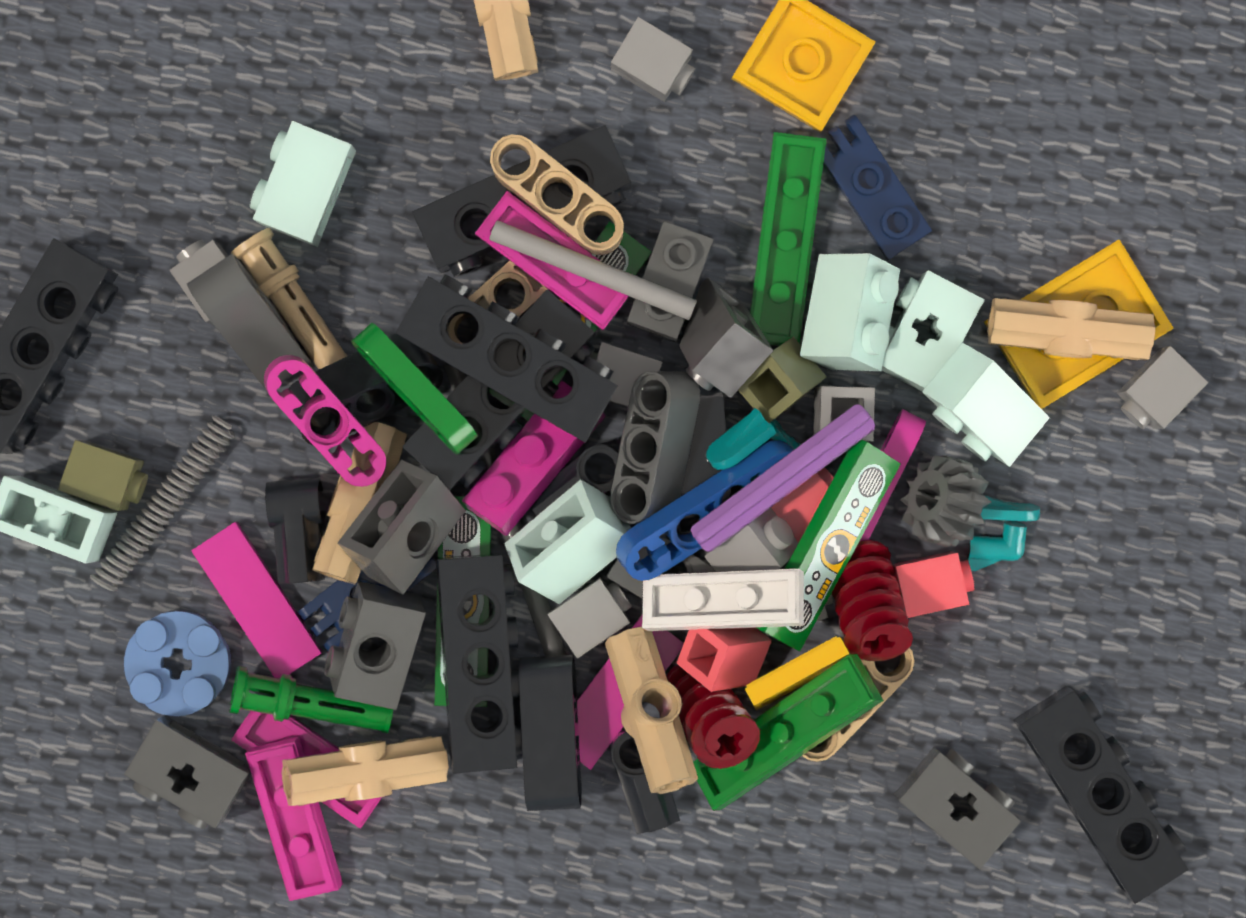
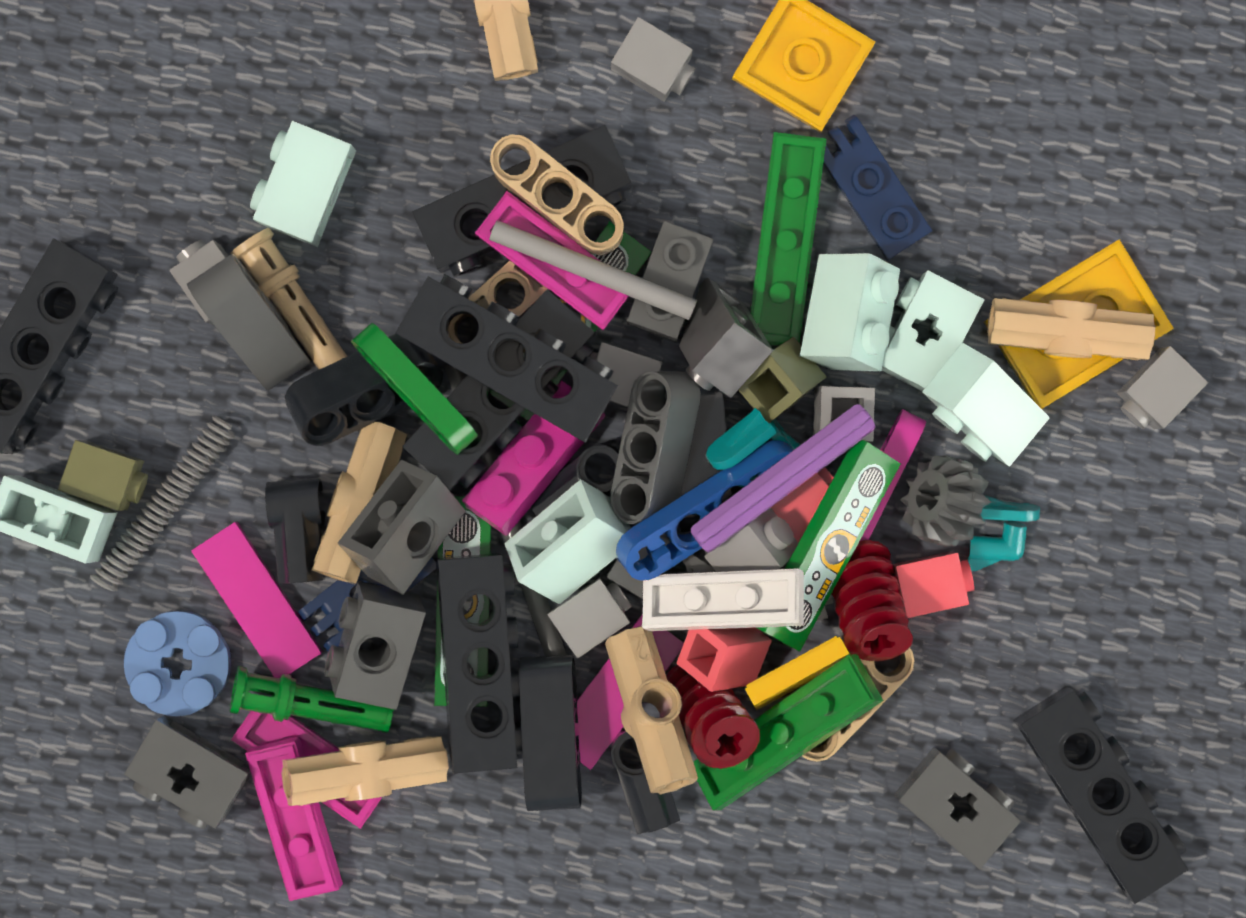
dark pink beam [264,355,386,487] -> none

